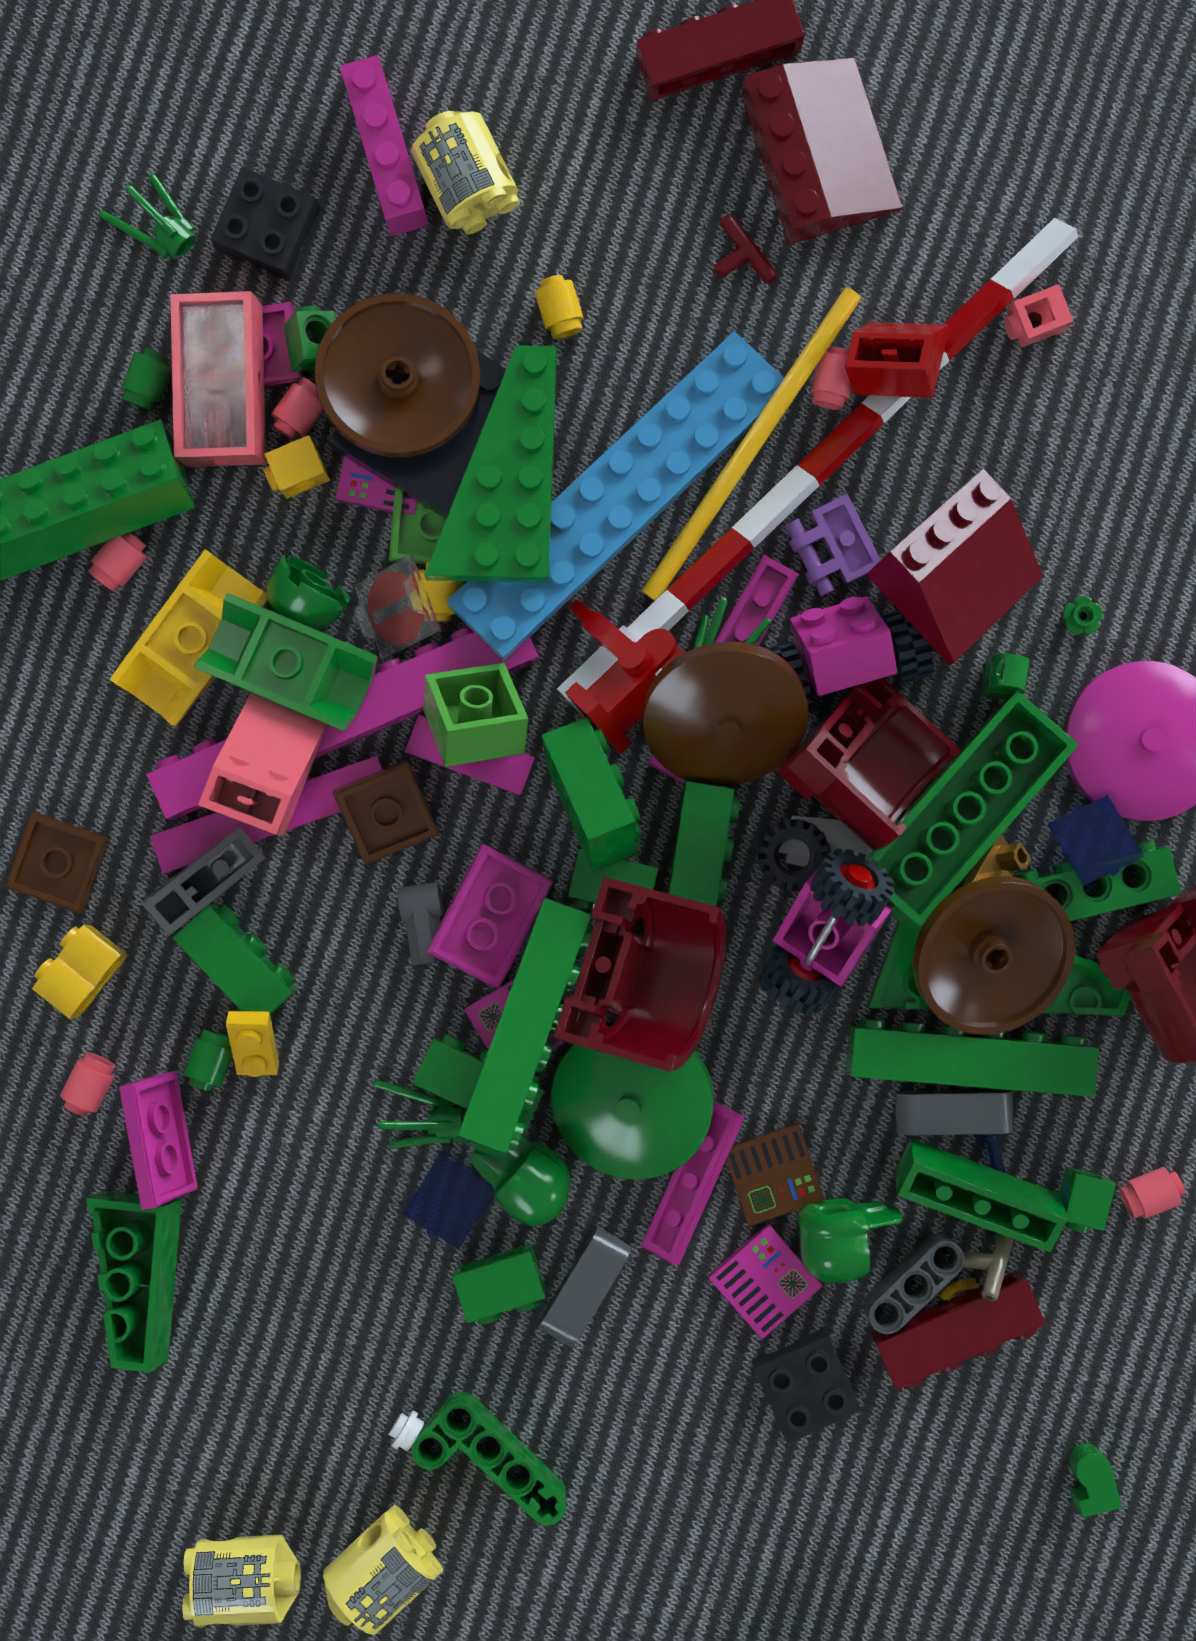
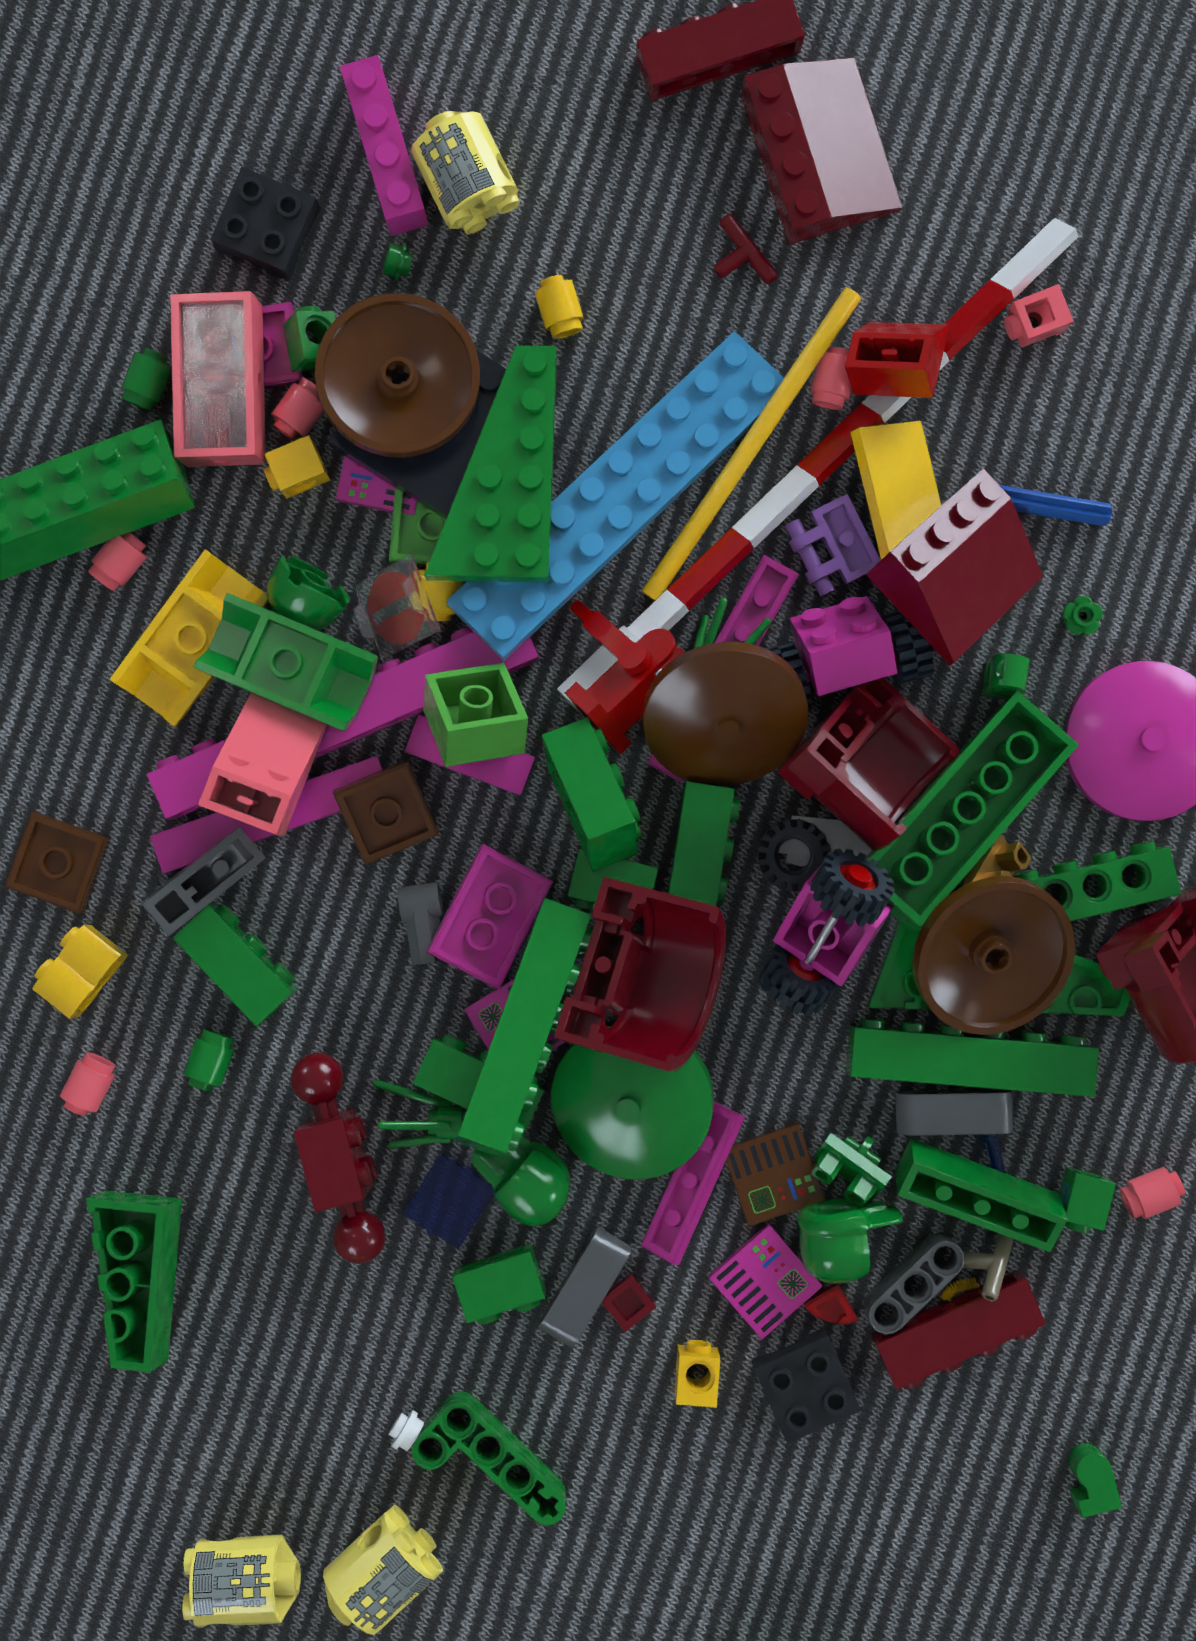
green plant [99,173,196,259] -> none
dark pink tile [119,1071,198,1210] -> none
yellow plate [226,1011,279,1077] -> none
clear blue piece [1048,795,1144,886] -> none
none -> dark red brick [291,1052,386,1264]
none -> green plate [382,242,413,282]
none -> dark red tile [602,1272,657,1332]
none -> yellow brick [674,1340,720,1408]
none -> red tile [803,1284,858,1325]
none -> green hips [811,1133,892,1208]
none -> yellow tile [851,421,941,560]
none -> blue axle [999,485,1112,526]

